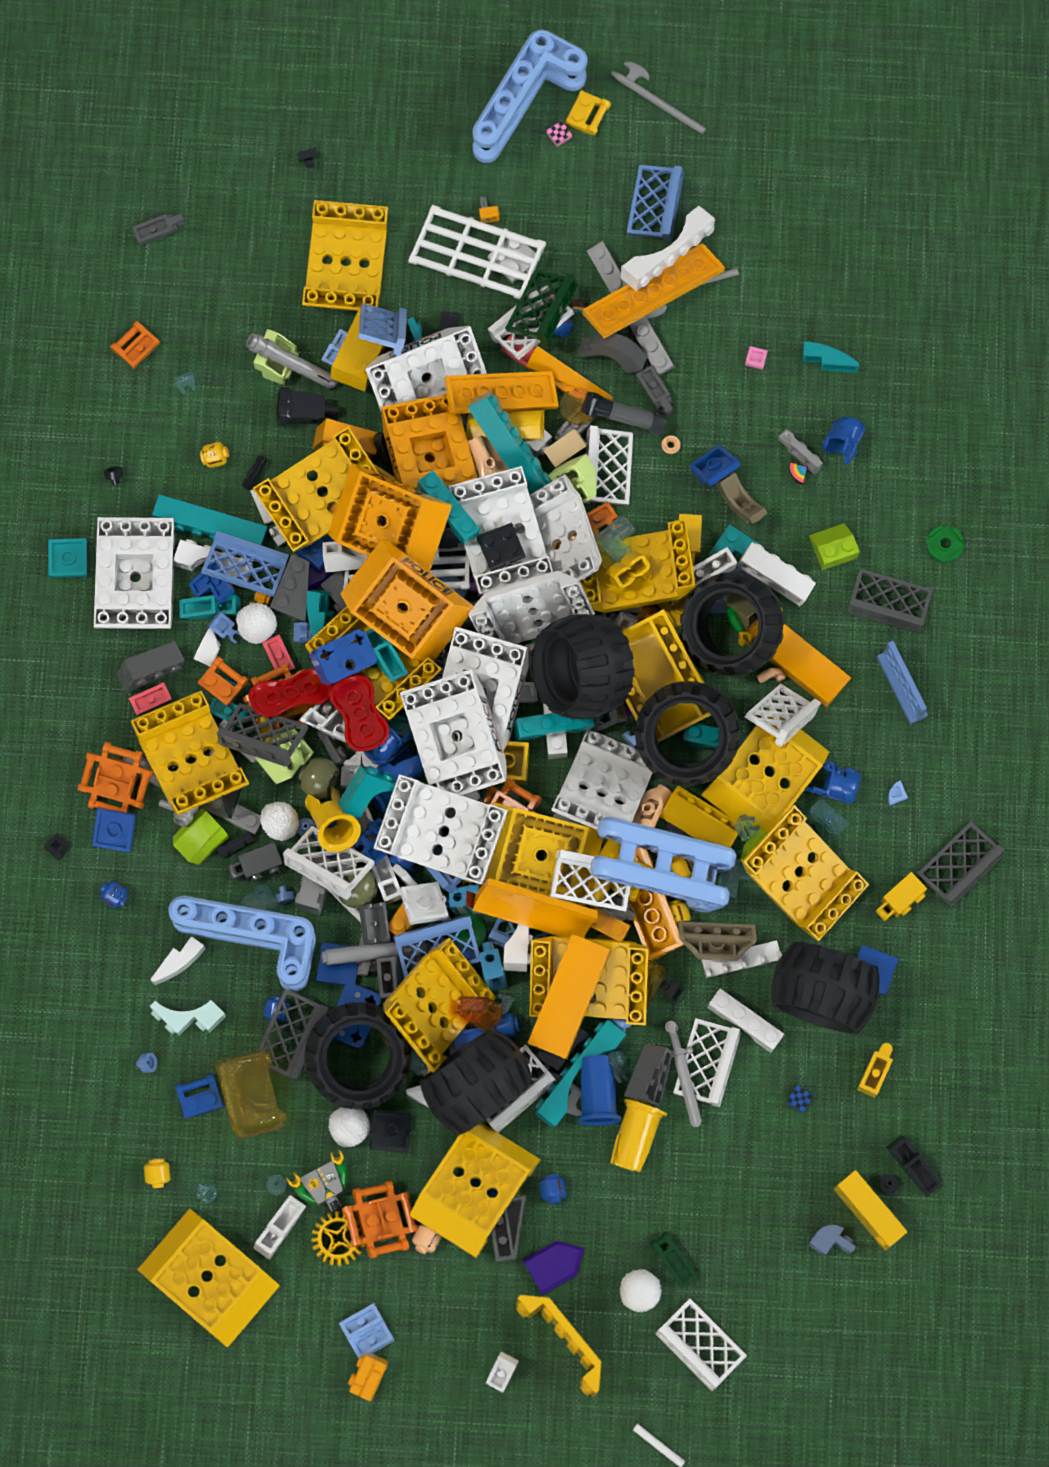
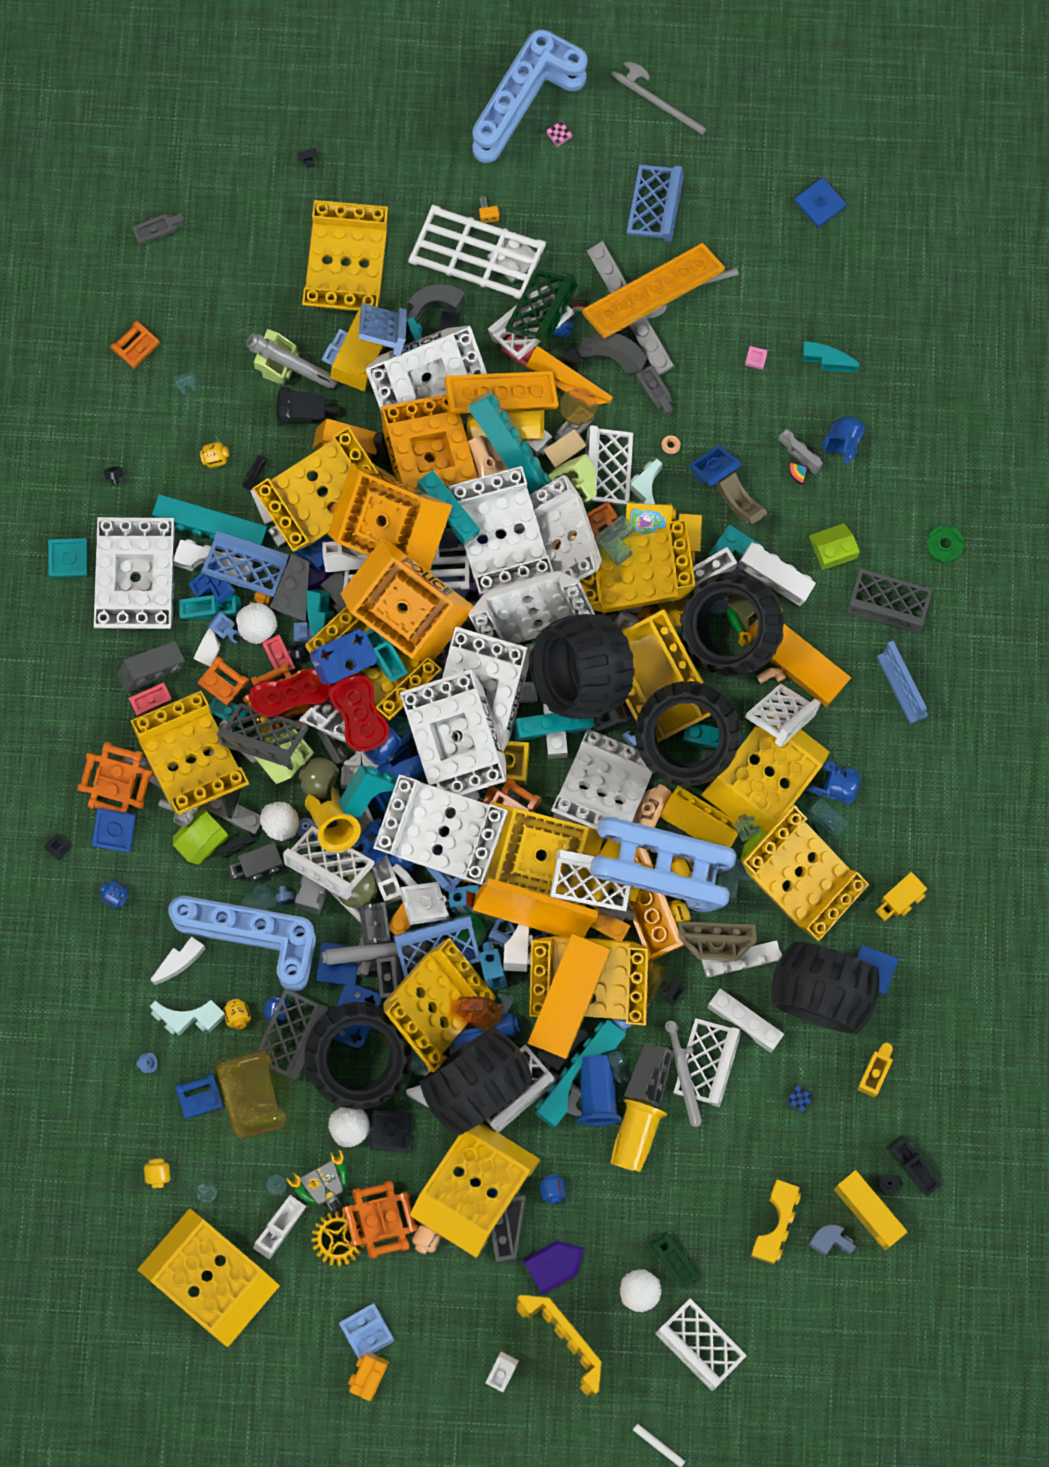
black plate [477,522,526,572] -> none
yellow plate [566,90,611,136] -> none
piece [581,392,667,437] -> none
yellow brick [605,551,650,588] -> none
white arch [620,206,715,291] -> none
light blue tile [888,780,908,806] -> none
dark grey fence [917,821,1005,908] -> none
none -> yellow head [223,999,251,1030]
none -> black tile [288,643,308,663]
none -> dark grey arch [406,284,465,328]
none -> black tile [560,347,581,372]
none -> panel [624,501,676,538]
none -> light aqua arch [630,459,662,504]
none -> yellow arch [750,1180,801,1264]
none -> blue plate [794,178,847,228]

